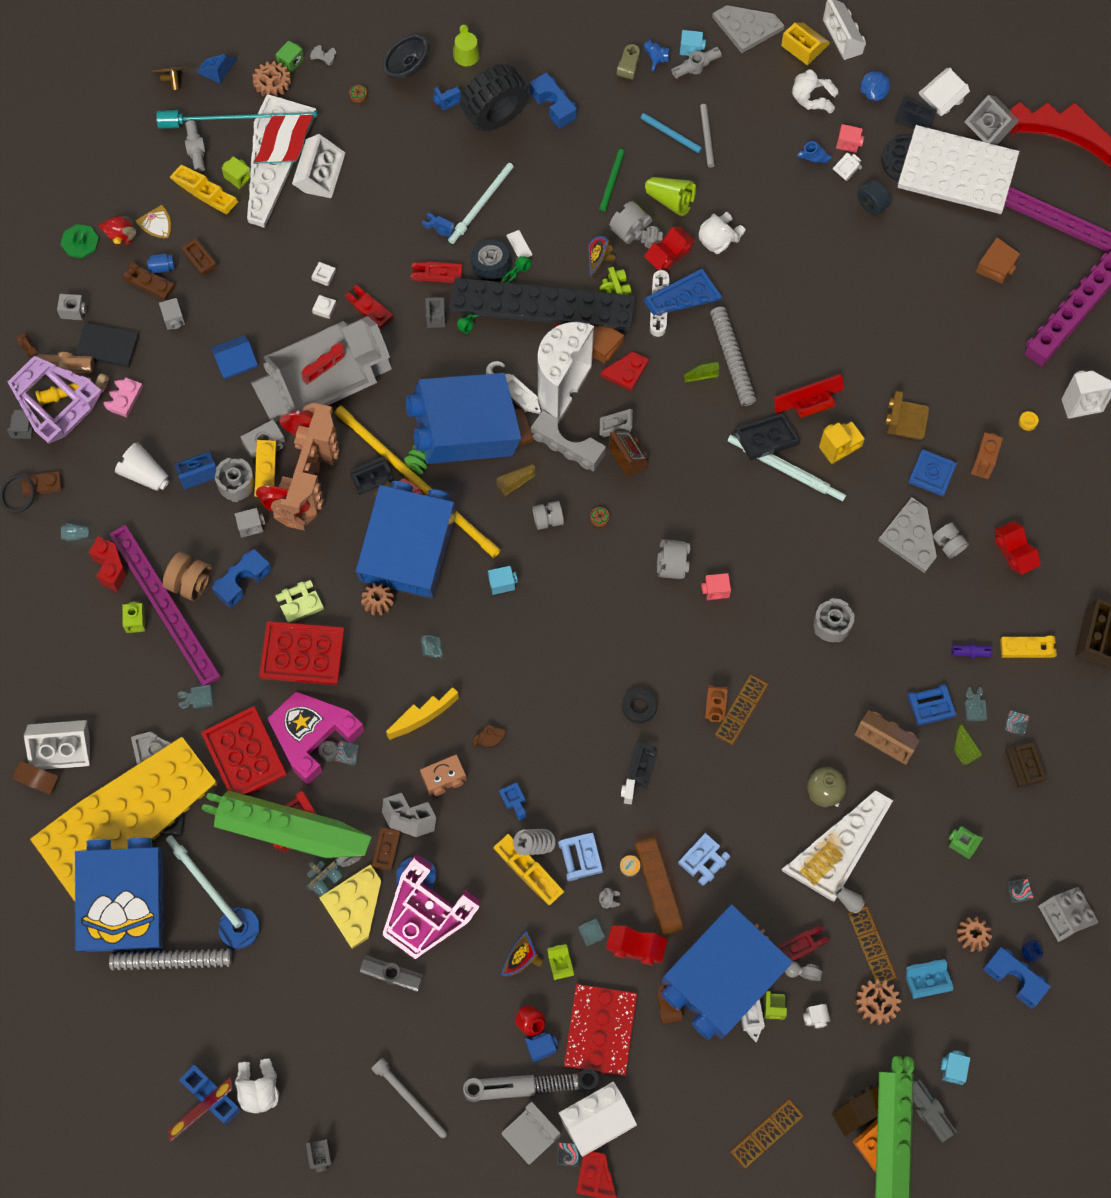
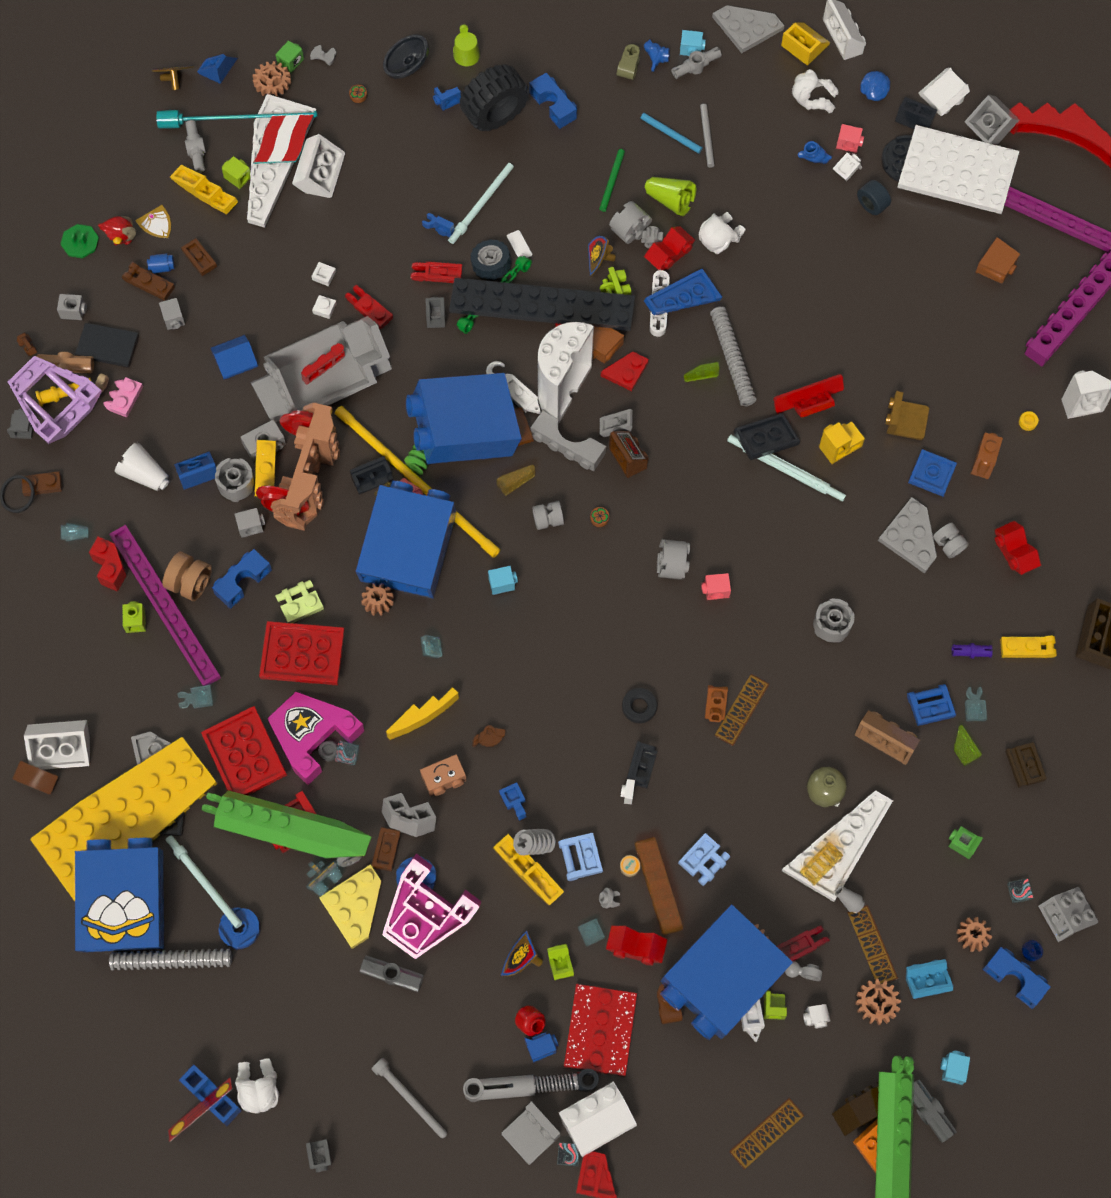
clear light blue tile [1004,710,1029,736] -> none

